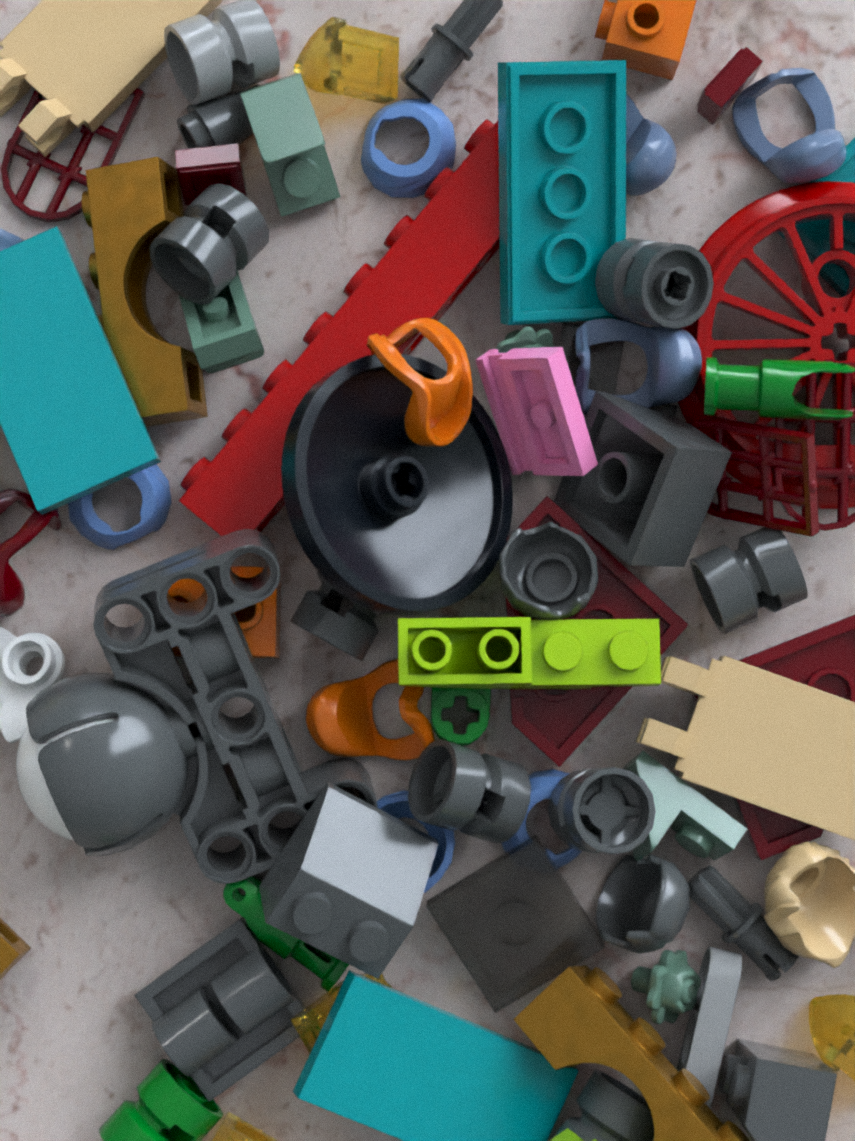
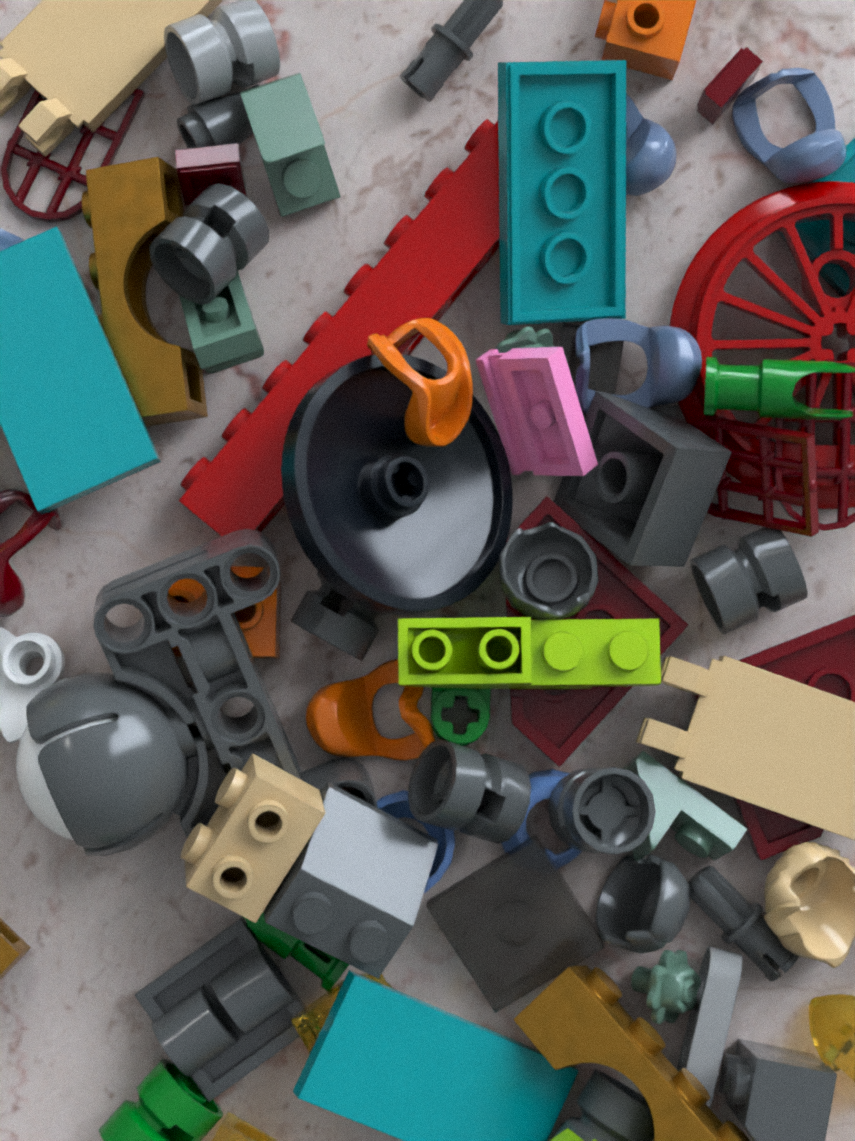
medium blue piece [68,464,172,550] -> none
clear yellow tile [294,17,399,104] -> none
medium blue piece [361,98,456,198] -> none
dark grey wheel [595,238,714,329] -> none
none -> tan brick [181,753,326,923]

